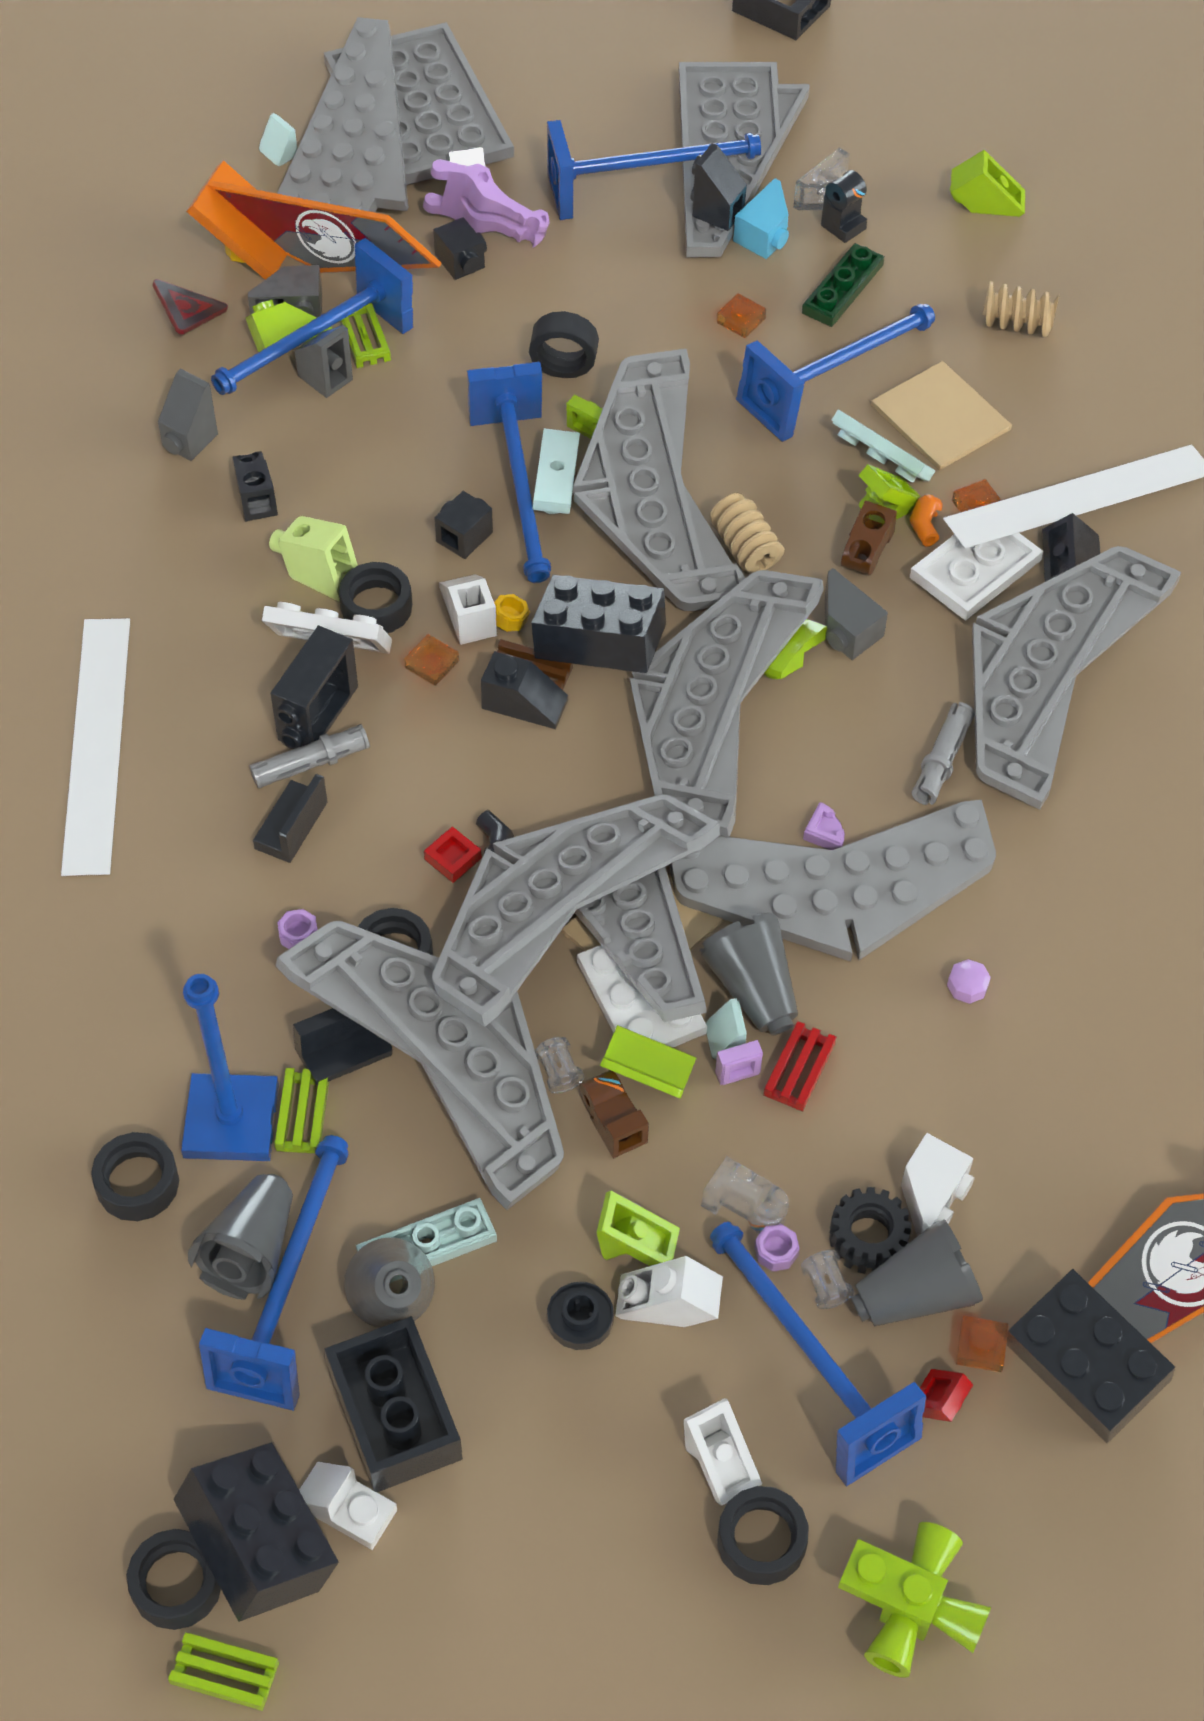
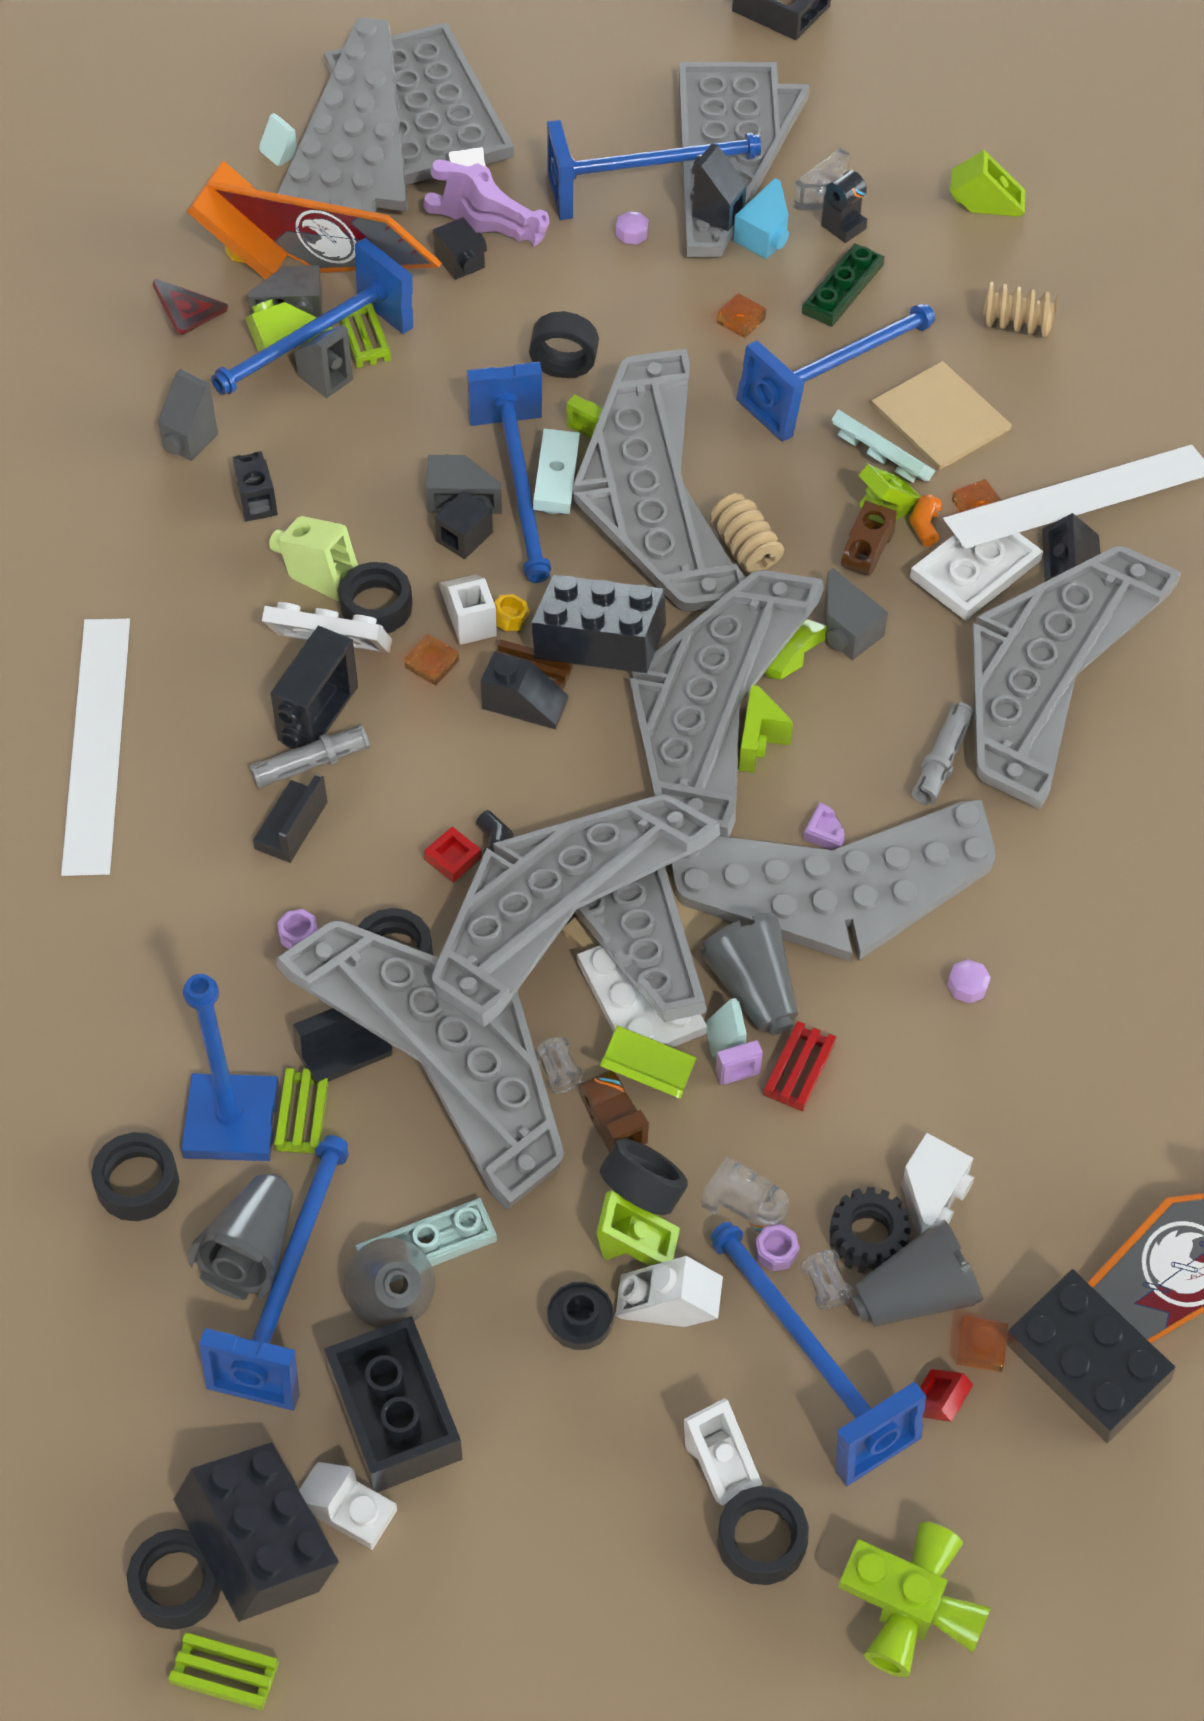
none -> dark grey slope [426,454,502,514]
none -> black tyre [600,1138,688,1216]
none -> lavender tile [616,211,649,245]
none -> lime slope [739,685,793,773]

